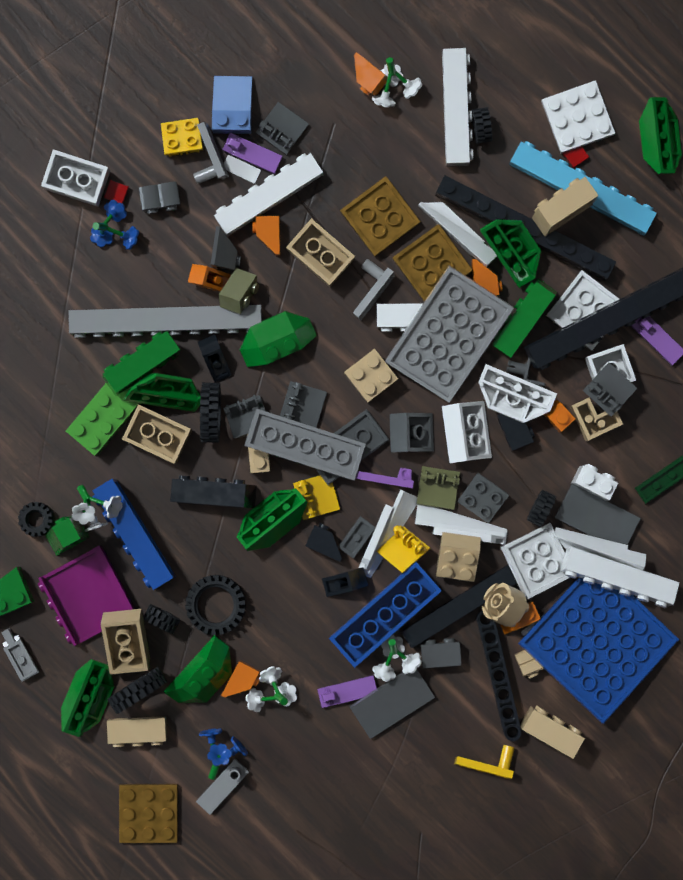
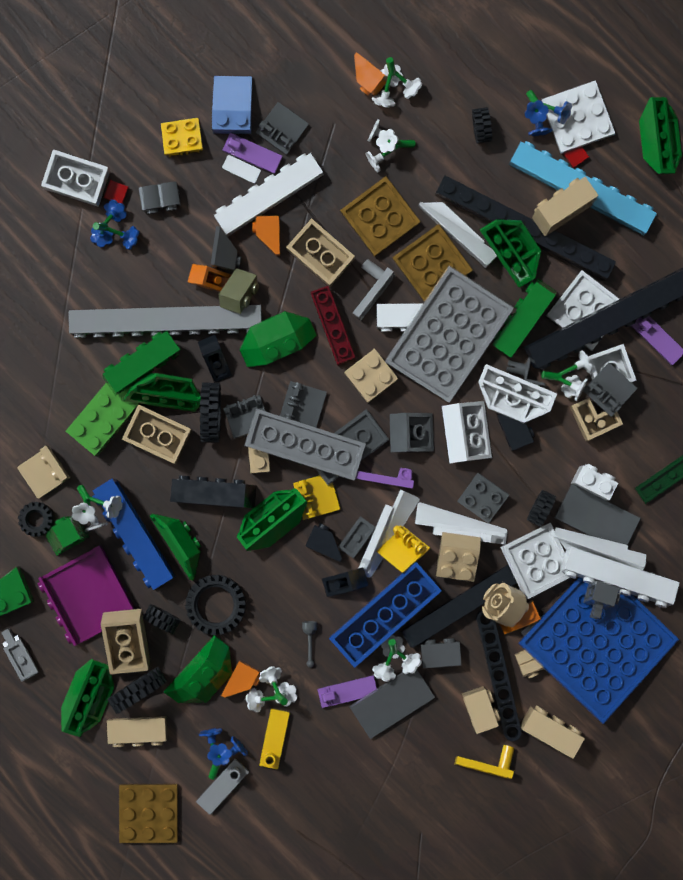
light grey piece [193,122,229,184] -> none
olive hinge [416,466,460,510] -> none
white brick [442,48,473,166] -> none
orange slope [471,259,502,296] -> none
orange slope [544,398,575,433] -> none
none -> tan bracket [17,445,70,498]
none -> green wedge [150,514,202,581]
none -> yellow piece [259,708,290,769]
none -> dark grey hinge [302,621,317,668]
none -> dark red brick [310,286,355,366]
none -> white plant [365,119,415,172]
none -> tan brick [462,686,500,734]
none -> blue plant [525,90,572,136]
none -> white plant [541,350,593,401]
none -> dark grey brick [583,581,620,619]

